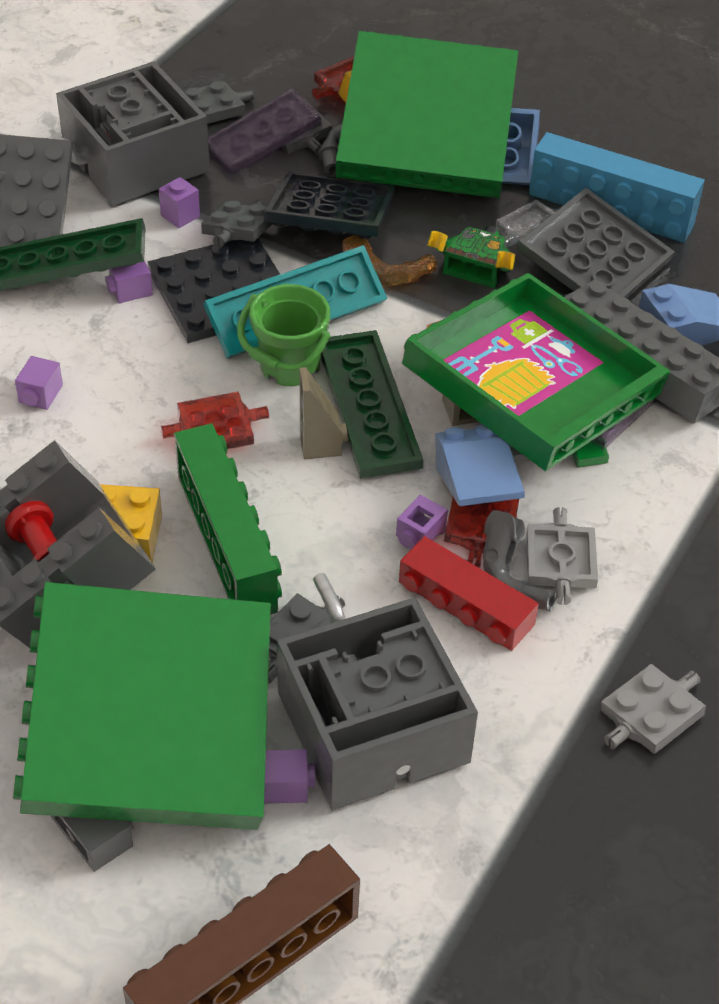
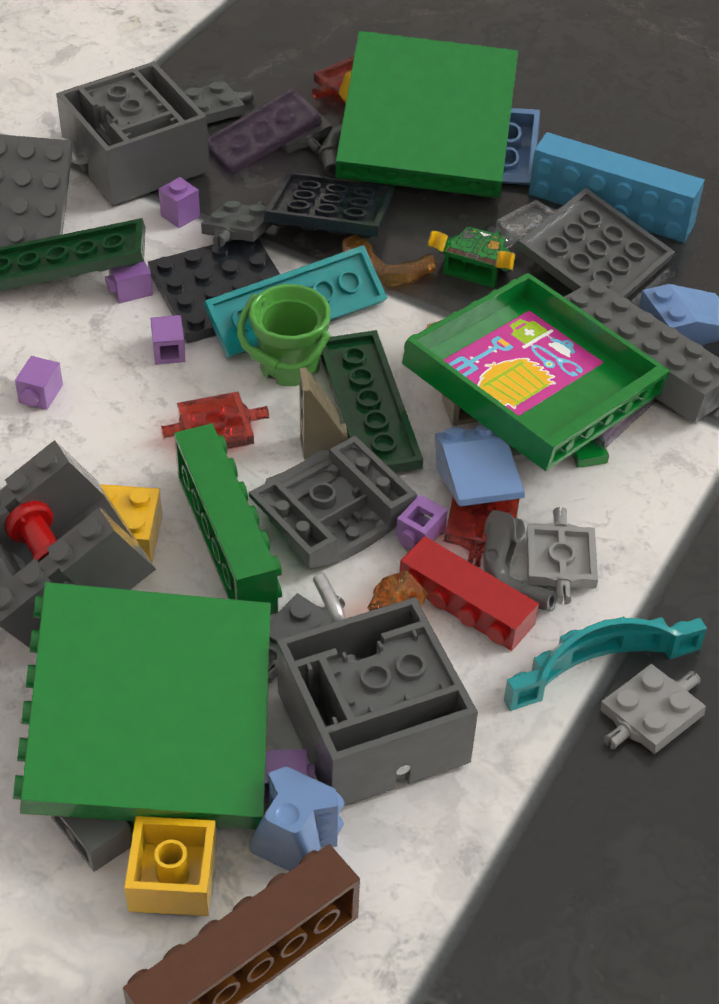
none -> yellow brick [124,816,217,916]
none -> medium lavender brick [150,315,186,365]
none -> dark grey slope [249,436,417,568]
none -> medium blue piece [249,766,345,871]
none -> clear orange brick [367,570,428,611]
none -> teal piece [504,616,707,711]

